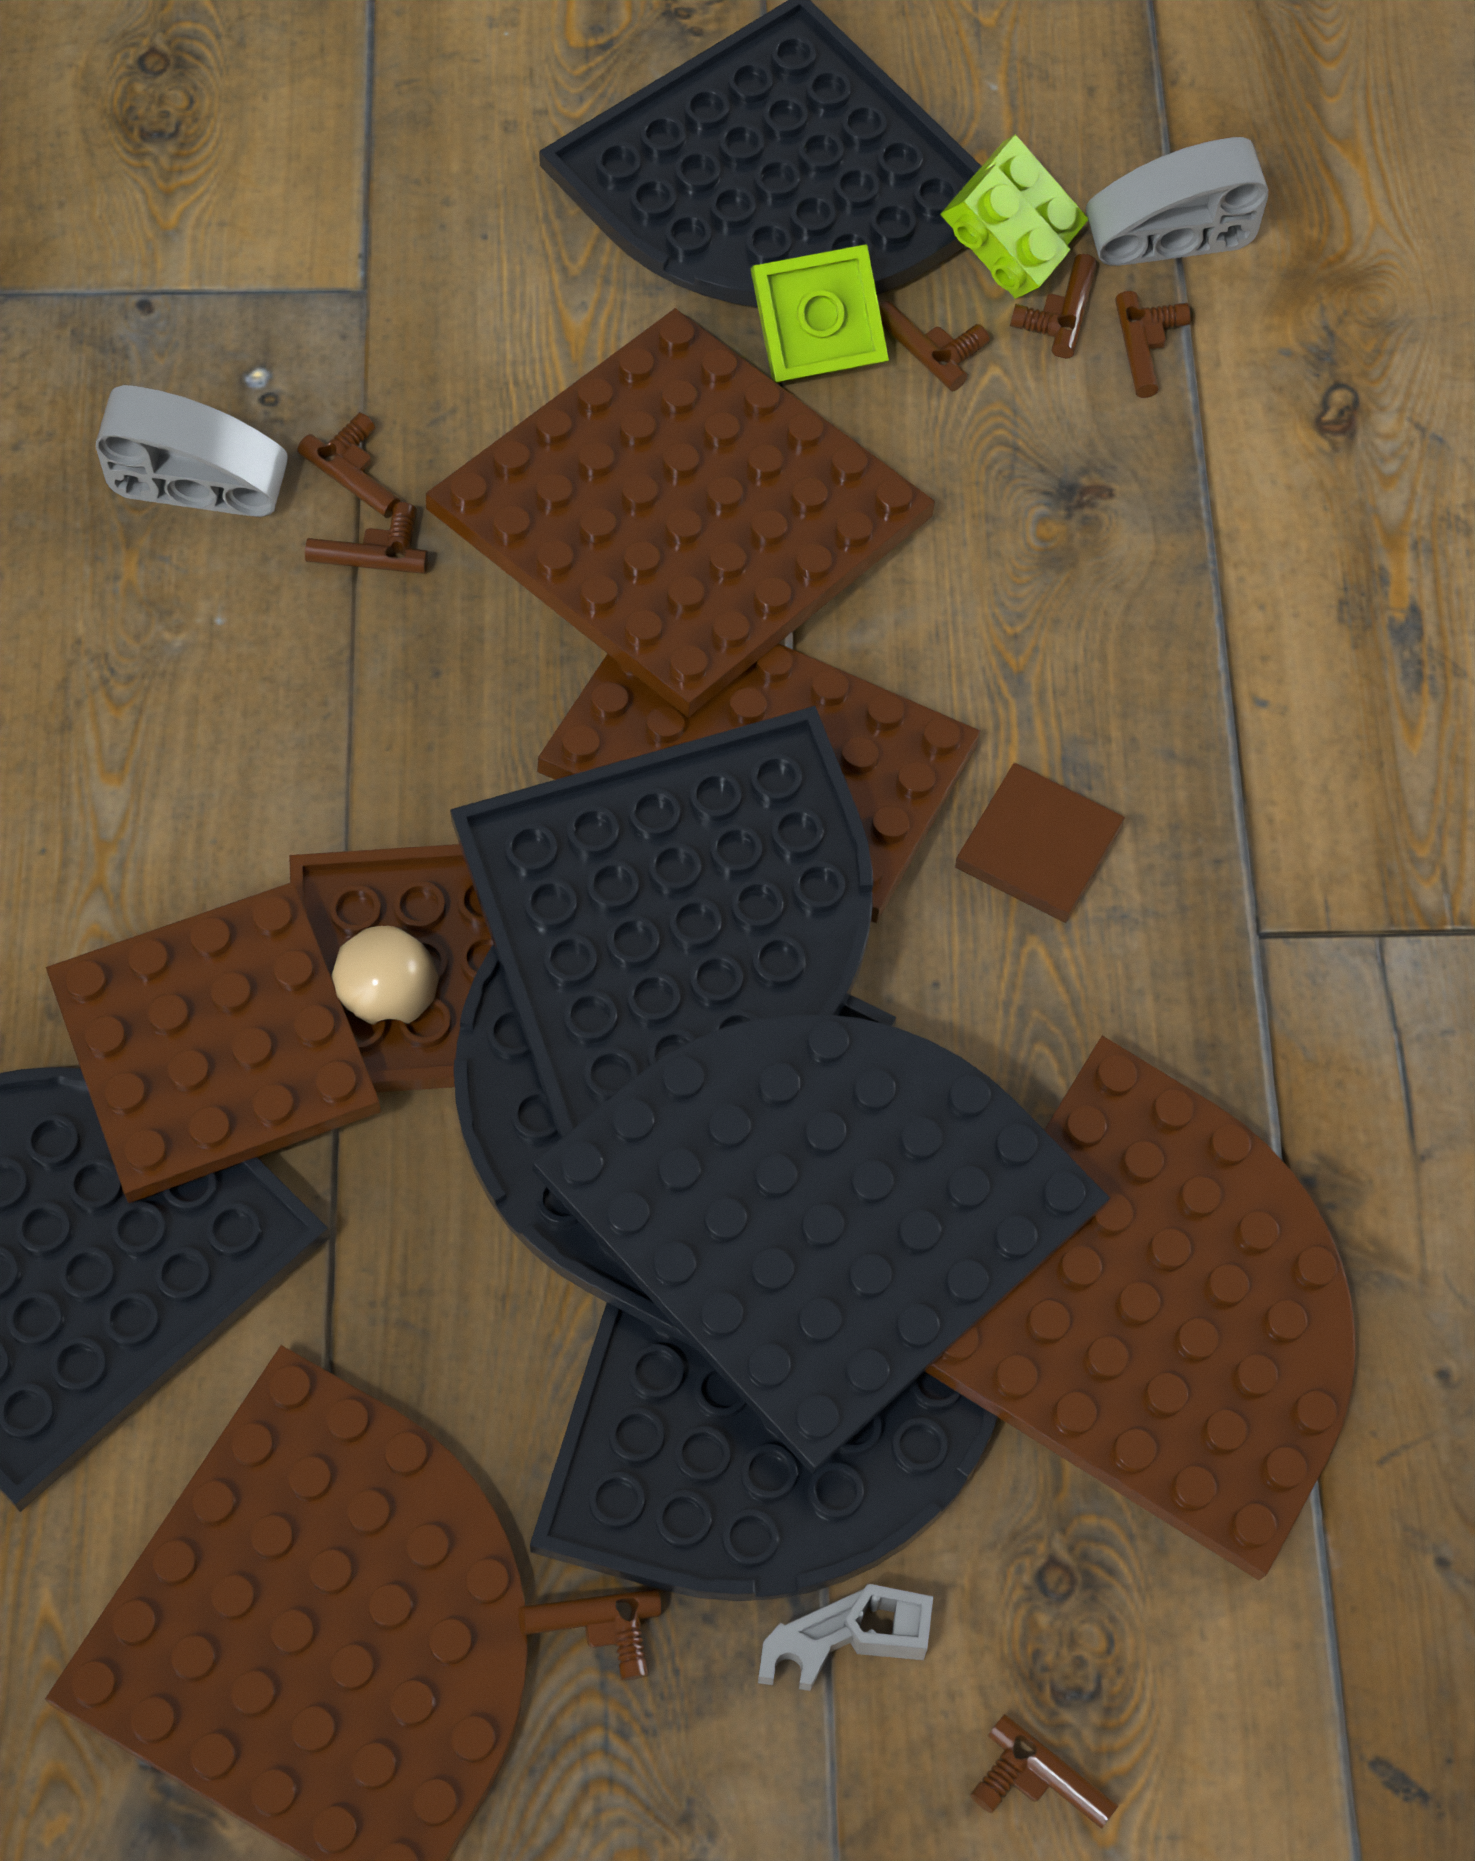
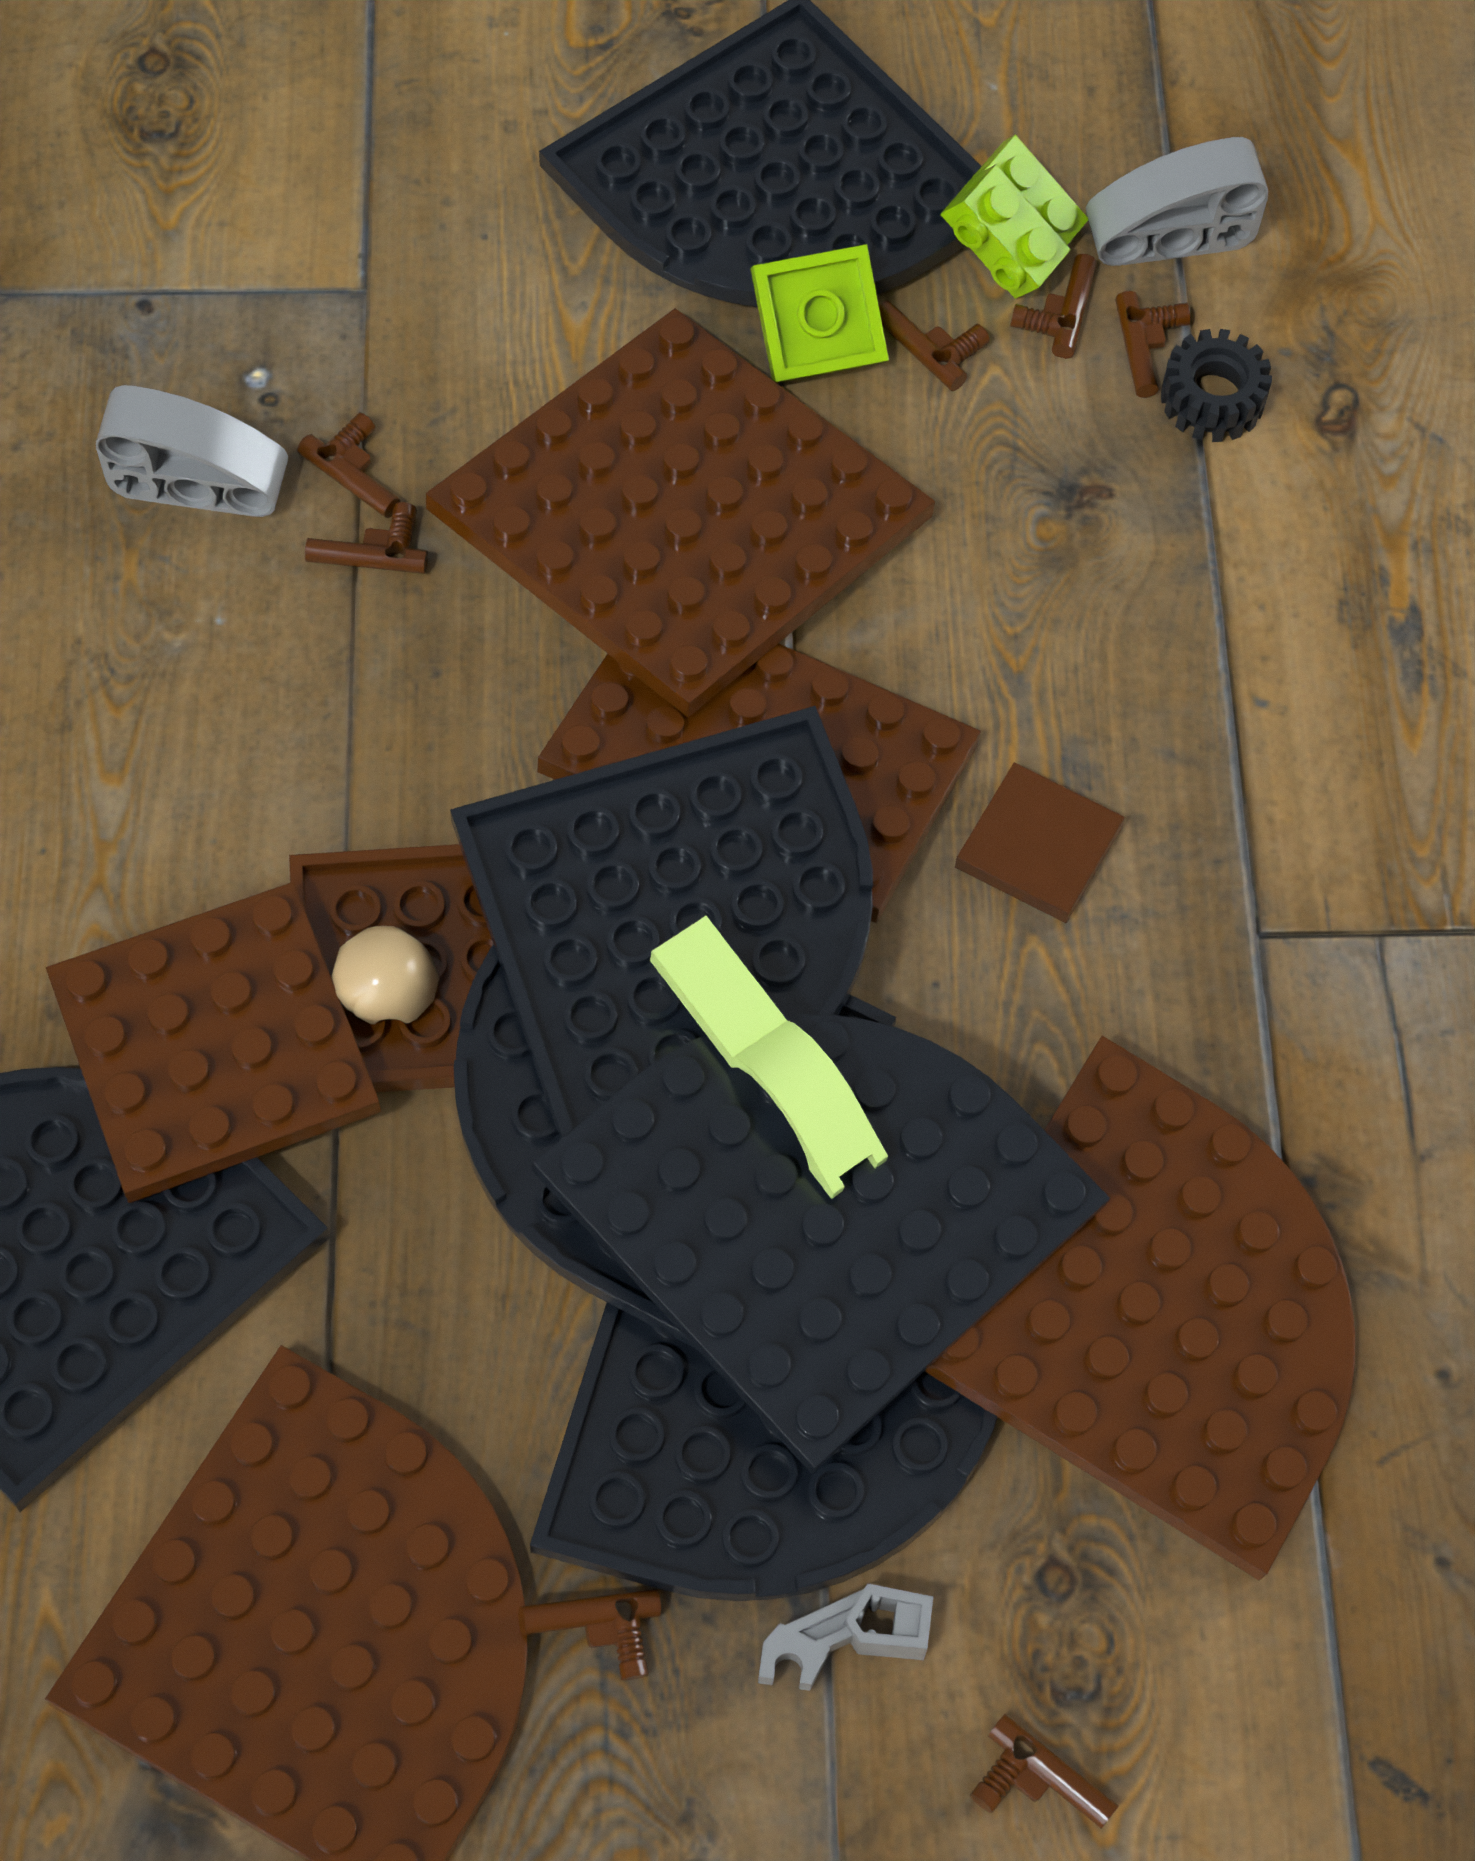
none -> yellowish green piece [650,916,888,1199]
none -> black tyre [1161,329,1272,442]

